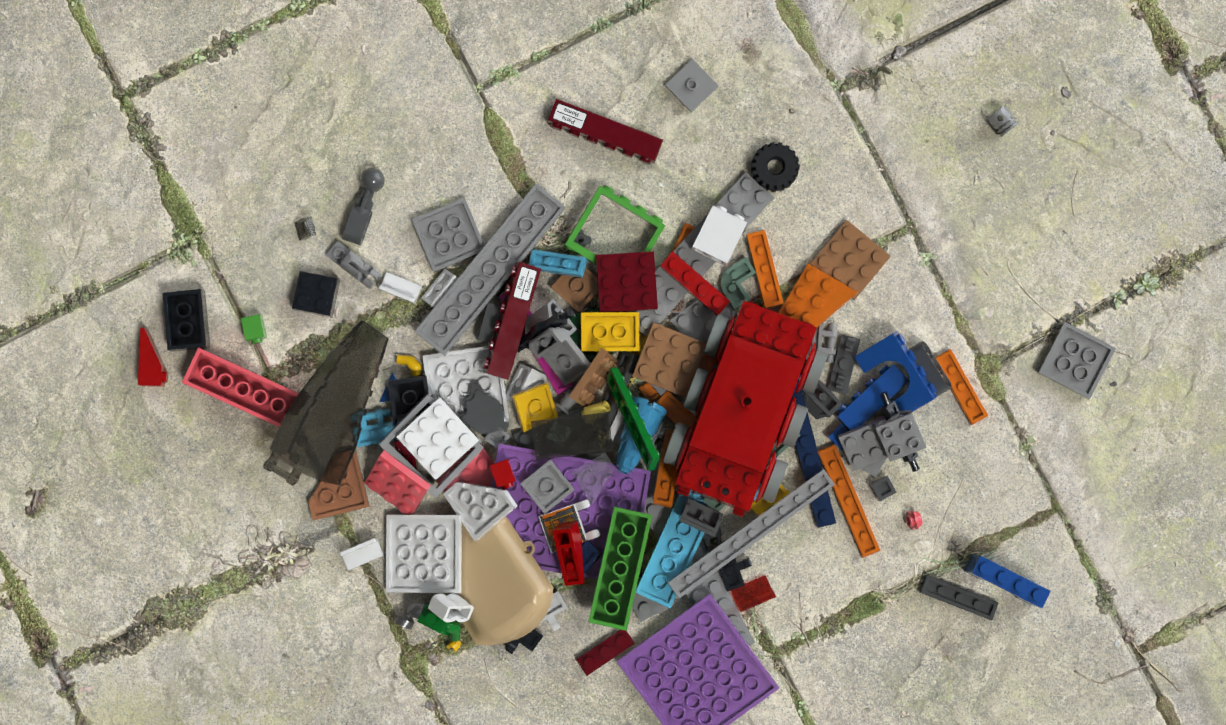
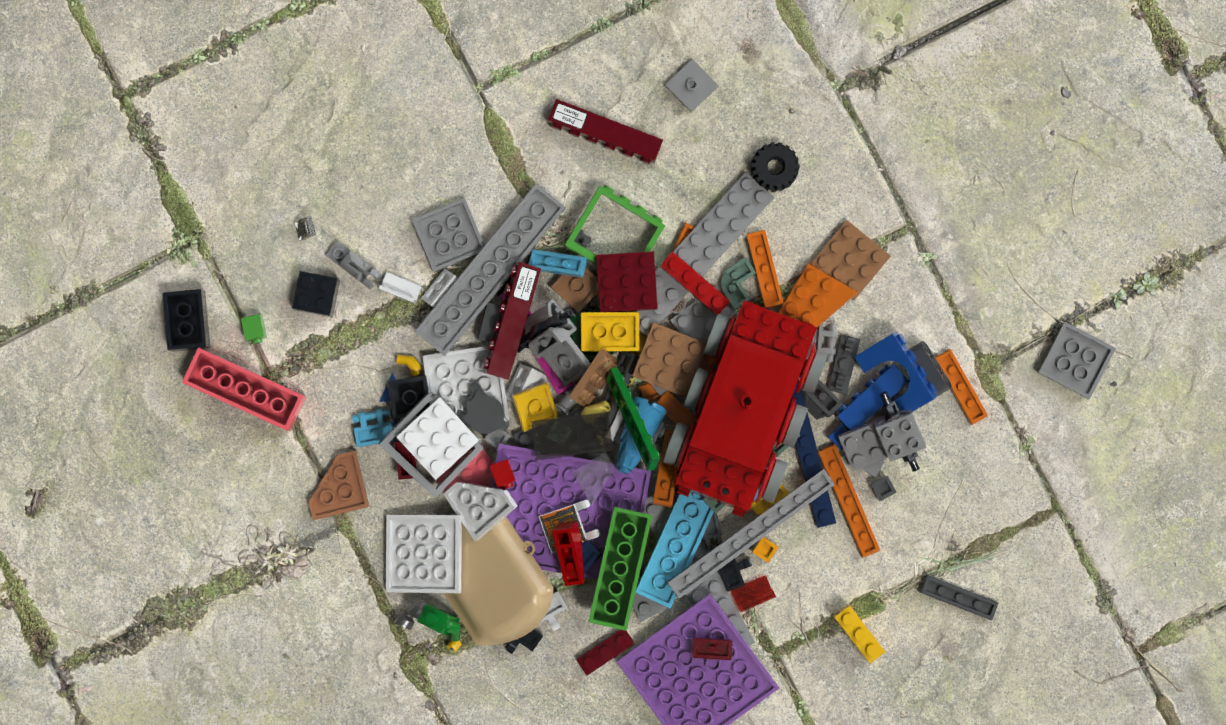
red slope [138,328,168,387] -> none
clear smoke windscreen [263,320,389,486] -> none
white panel [339,538,384,570] -> none
dark grey beam [342,168,385,246] -> none
coral plate [364,450,431,515] -> none
white brick [428,593,474,622] -> none
light grey plate [521,459,575,514] -> none
dark grey hinge [679,498,723,537] -> none
white panel [691,205,747,266] -> none
coral plate [906,511,922,530] -> none
blue arch [964,554,1051,608] -> none
light grey piece [987,105,1019,137] -> none
none -> dark red plate [692,637,733,660]
none -> light orange plate [752,537,779,563]
none -> yellow brick [832,604,885,664]

